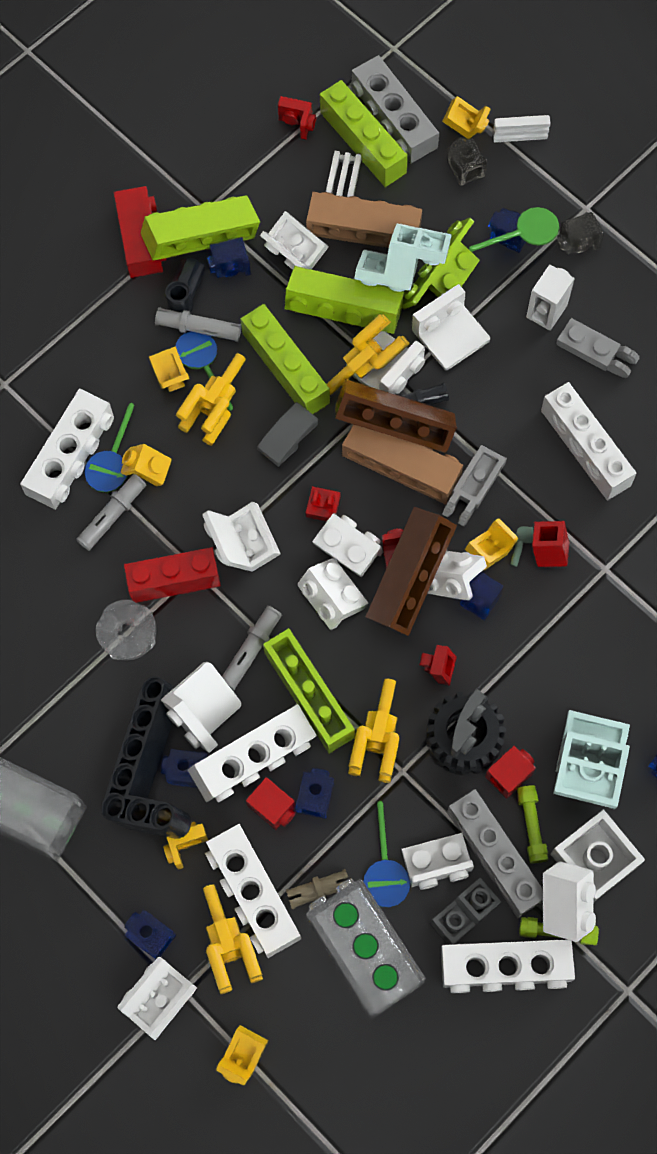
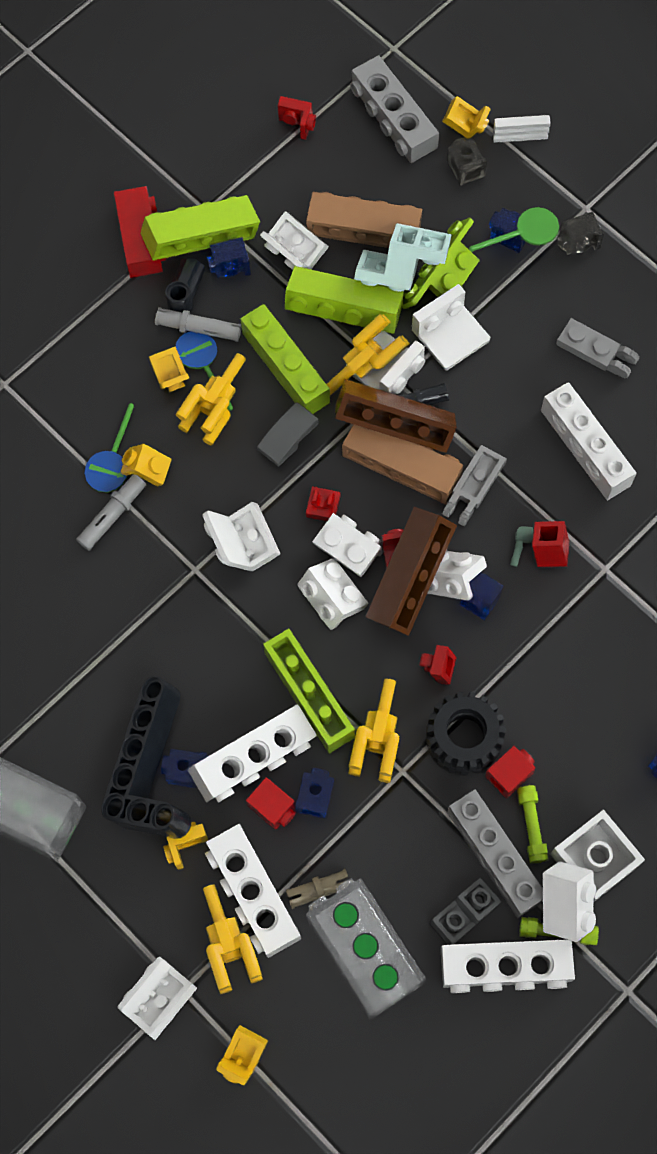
white brick [20,388,114,510] -> none
clear plate [96,600,157,661] -> none
red brick [124,547,221,603] -> none
clear blue brick [124,910,177,960] -> none
white bracket [161,662,241,753] -> none
light grey pin [222,606,282,691] -> none
lime brick [320,80,408,187] -> none
white tile [326,151,361,197] -> none
blue piece [363,801,410,908] -> none
white bracket [402,833,474,890] -> none
dark grey slope [450,688,486,759] -> none
yellow bracket [465,518,518,570] -> none
white brick [526,264,574,331] -> none
light aqua bracket [553,710,630,809] -> none

